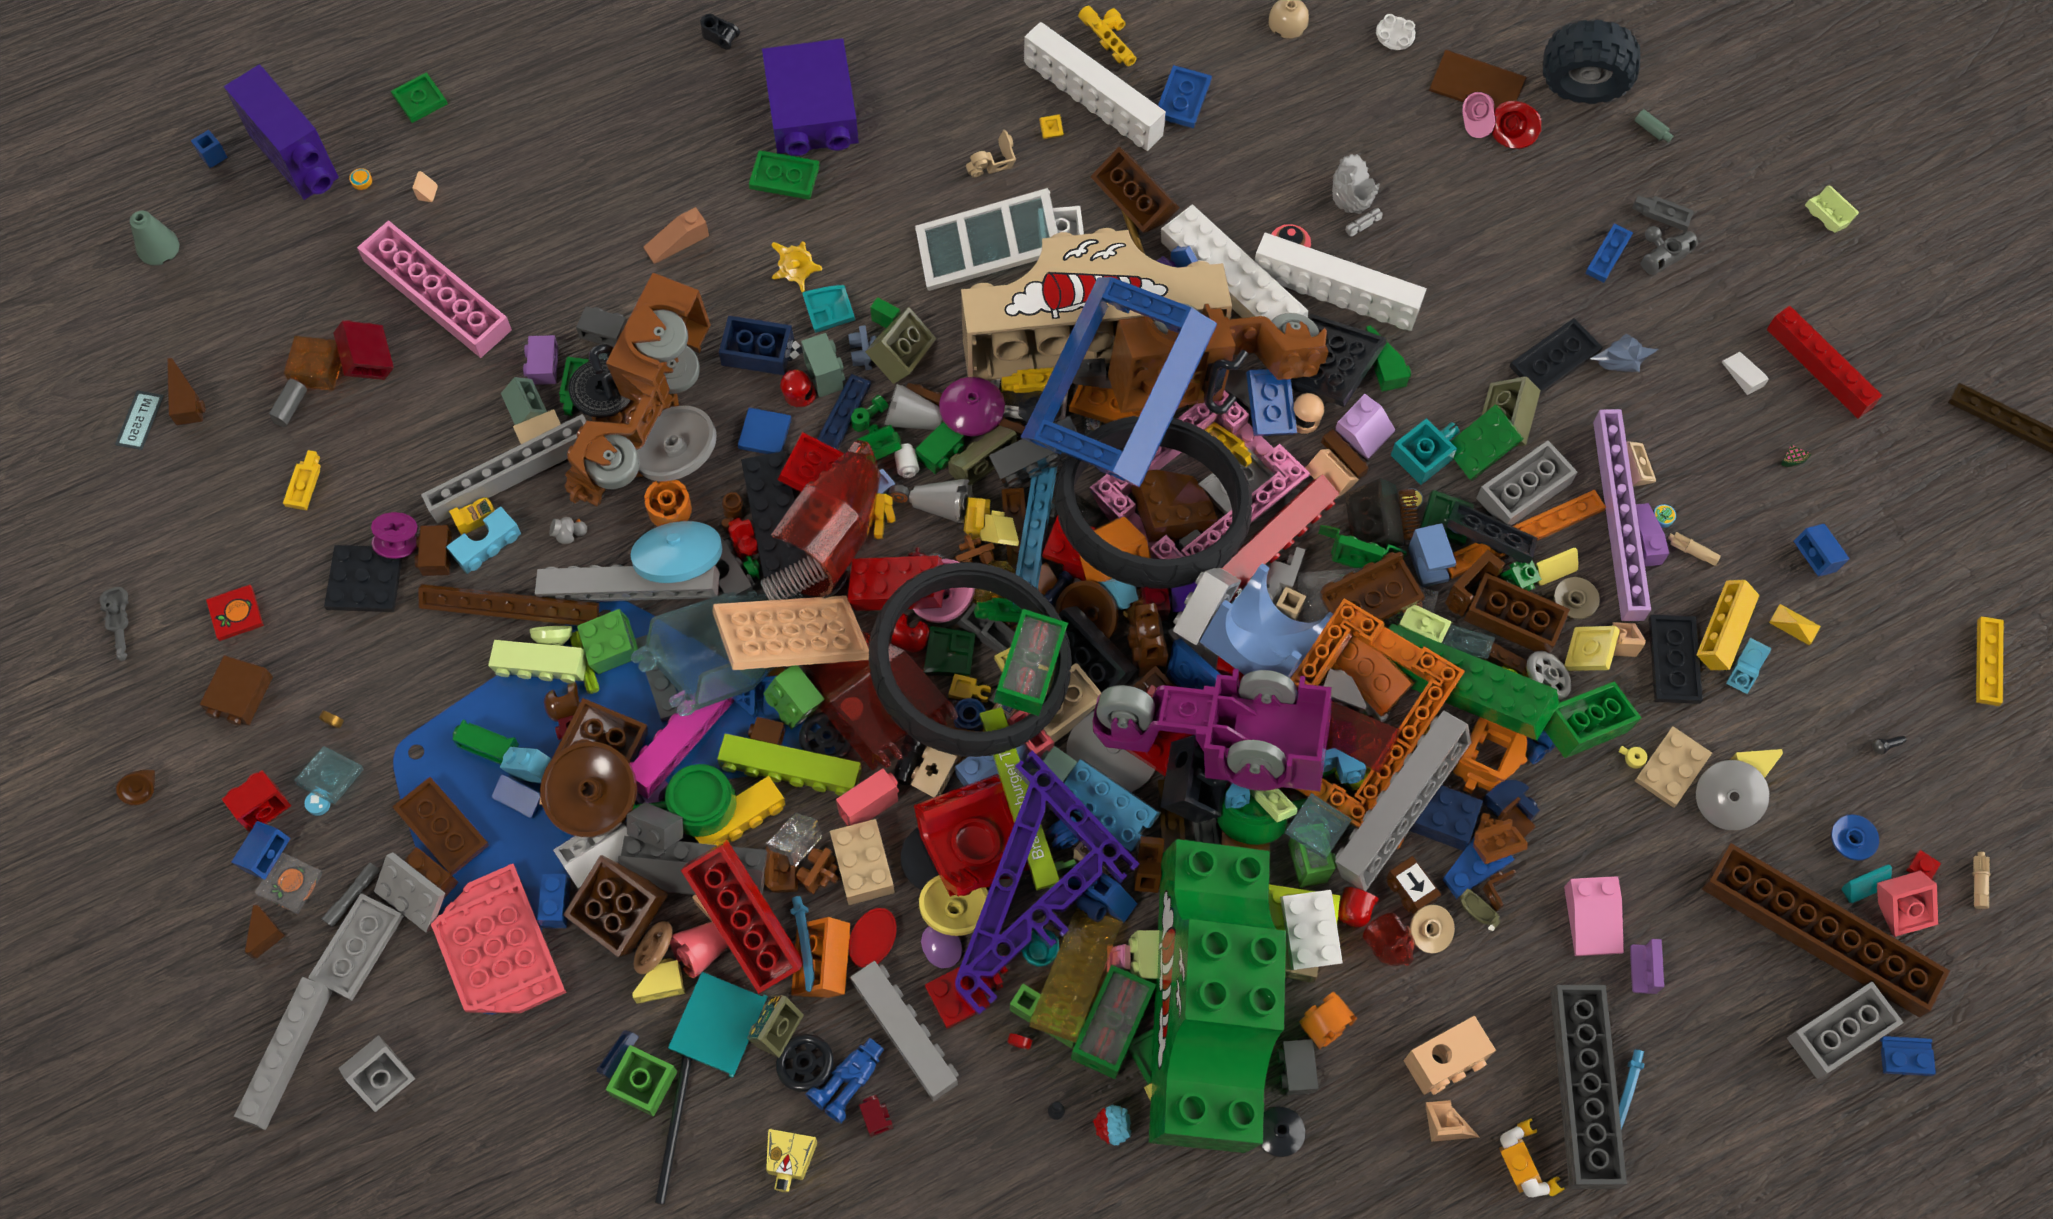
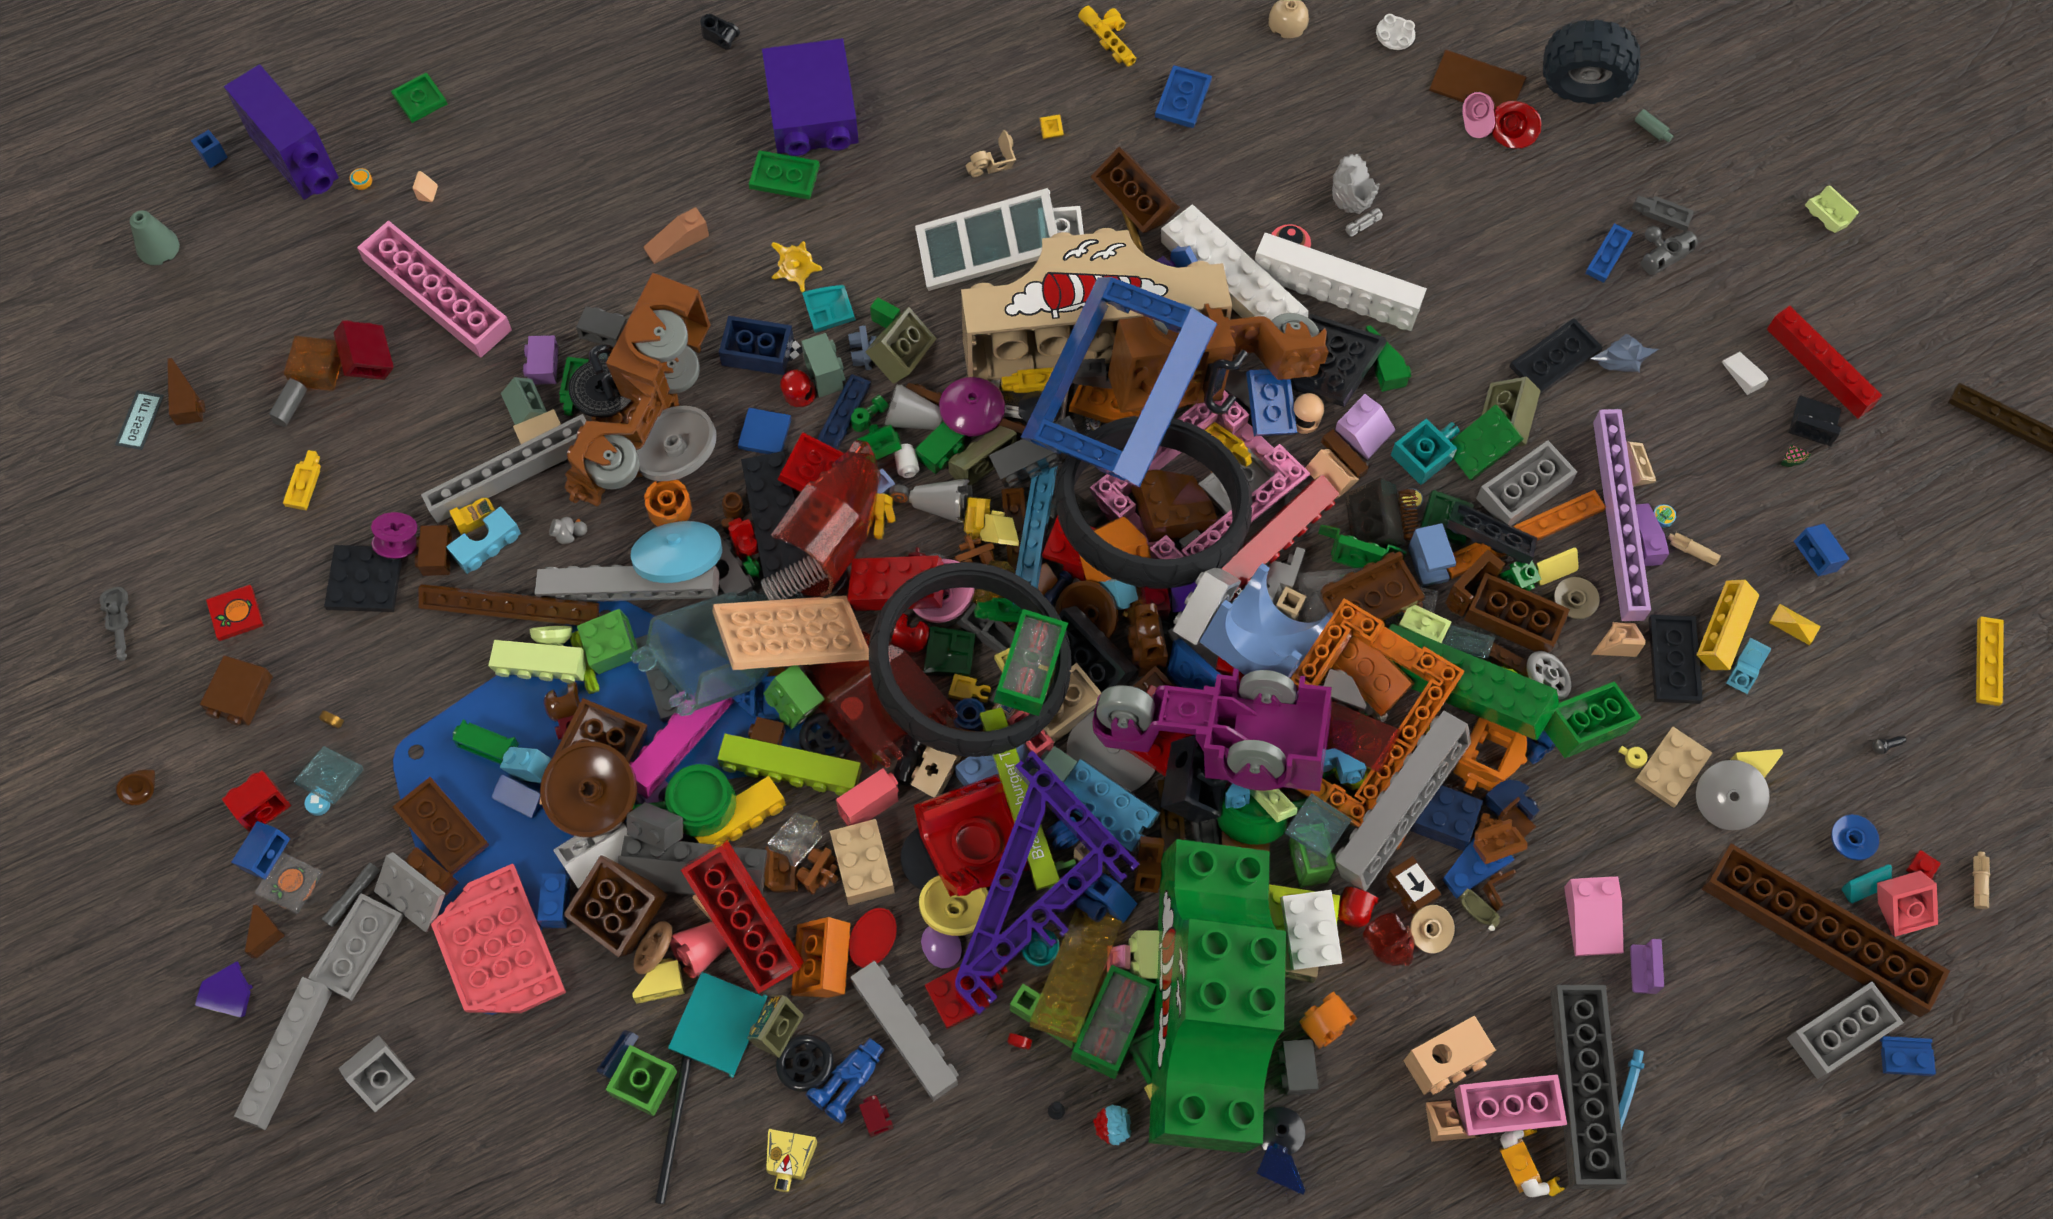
dark azure sword [790,896,815,992] -> none
white brick [1024,22,1166,151] -> none
light yellow plate [1564,626,1620,671] -> none
none -> dark purple slope [195,962,253,1017]
none -> clear blue slope [1256,1143,1305,1195]
none -> bright pink slope [1454,1075,1567,1136]
none -> black bracket [1788,396,1842,447]

